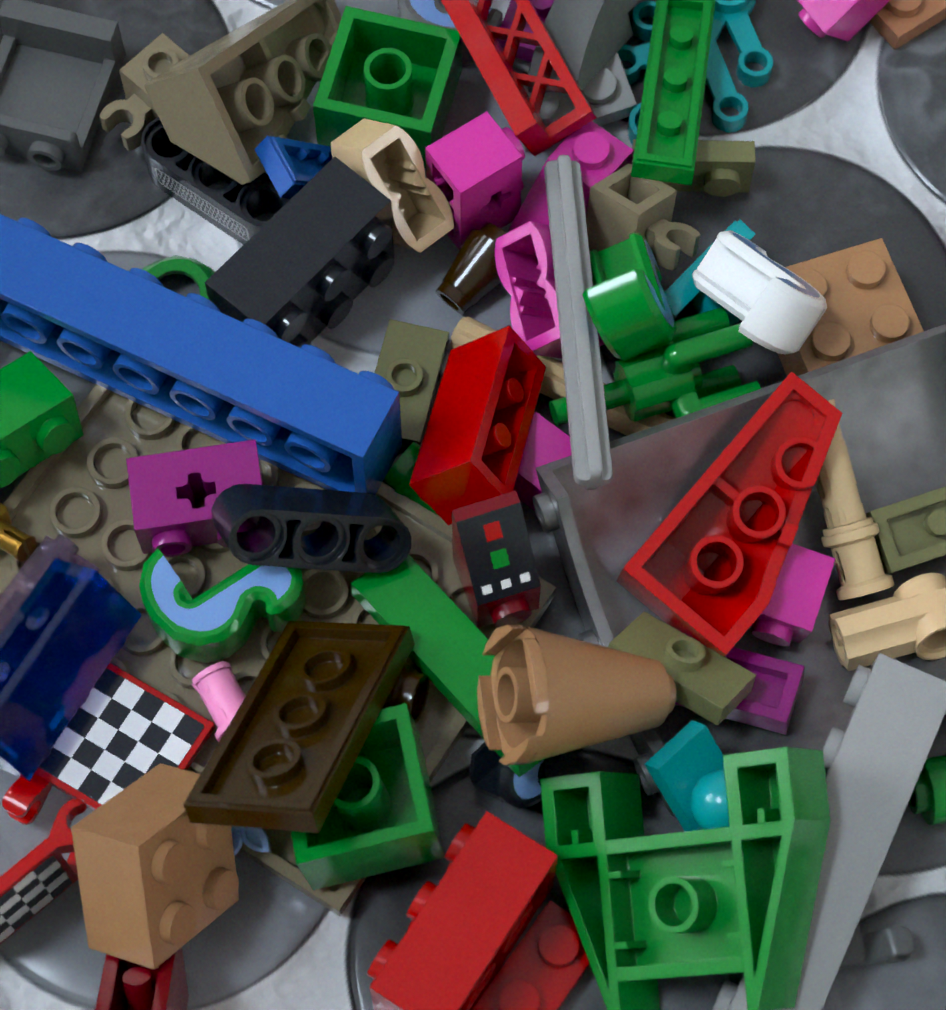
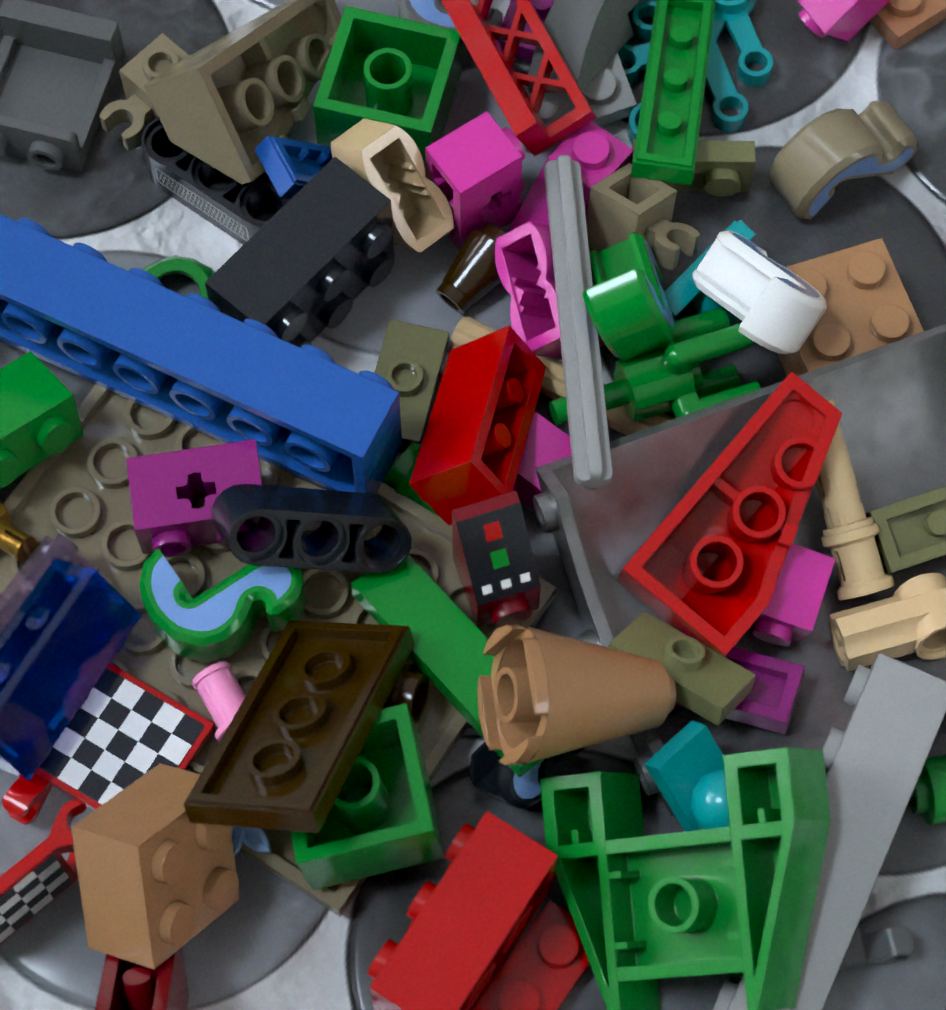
none -> dark tan animal [769,101,918,220]

